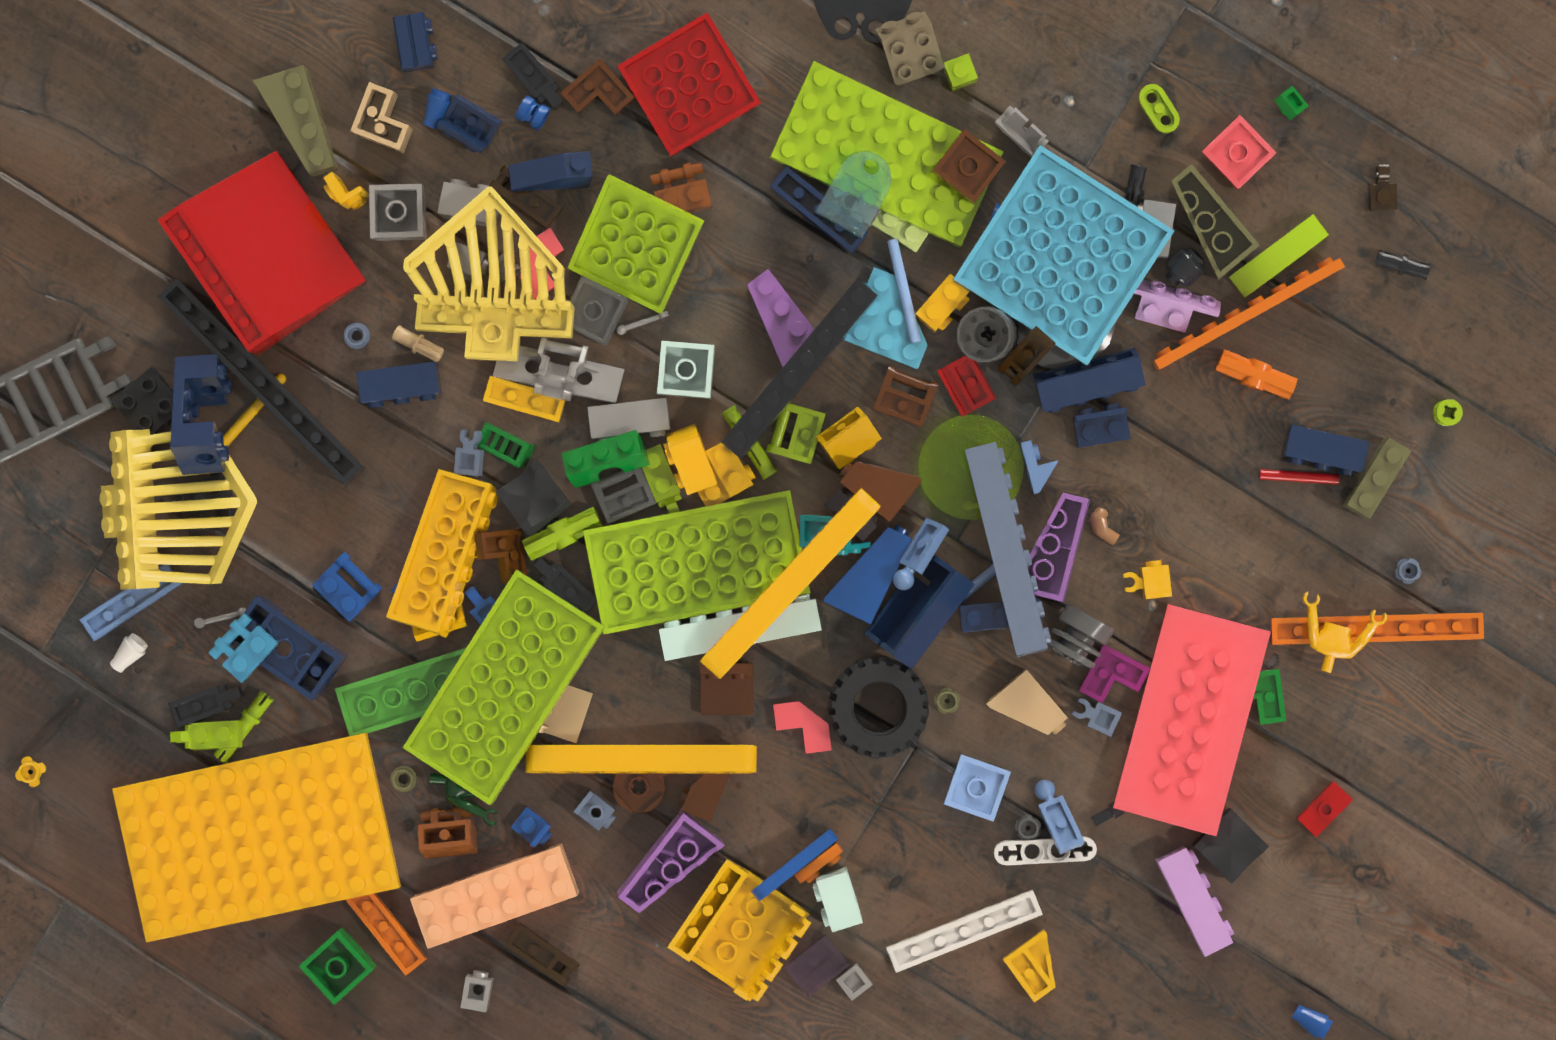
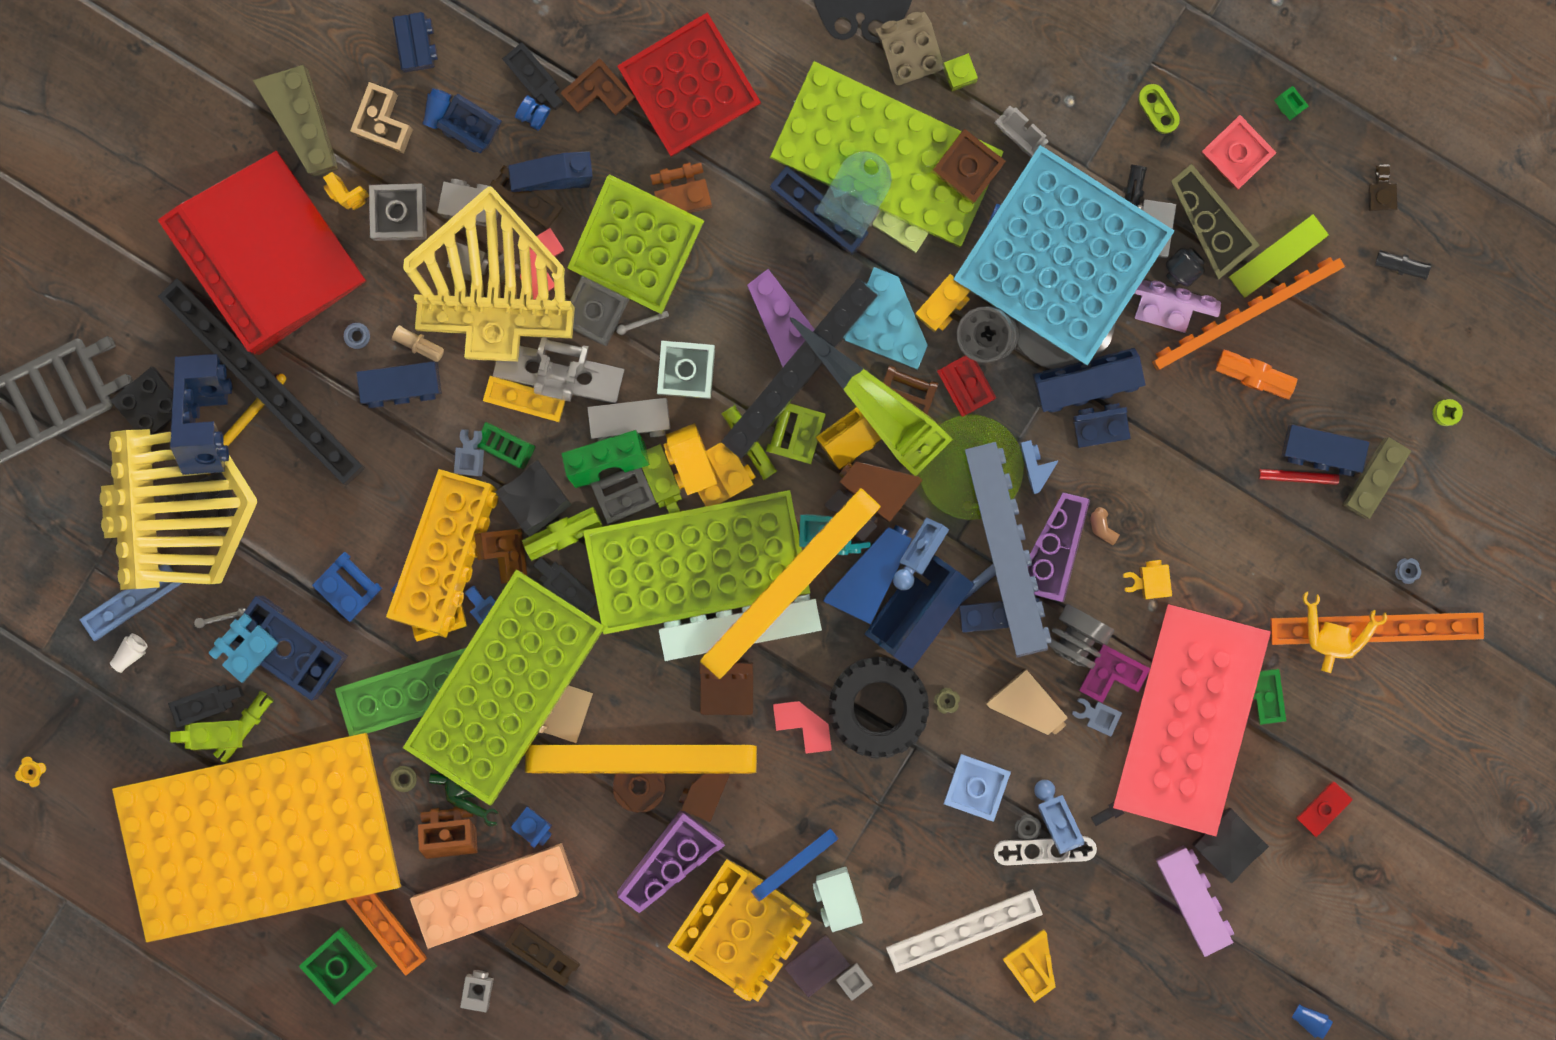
sand blue brick [574,789,616,831] -> none
orange plate [794,841,843,883] -> none
light blue bar [887,239,921,344] -> none
dark brown plate [996,326,1056,386] -> none
none -> lime plate [790,317,953,476]

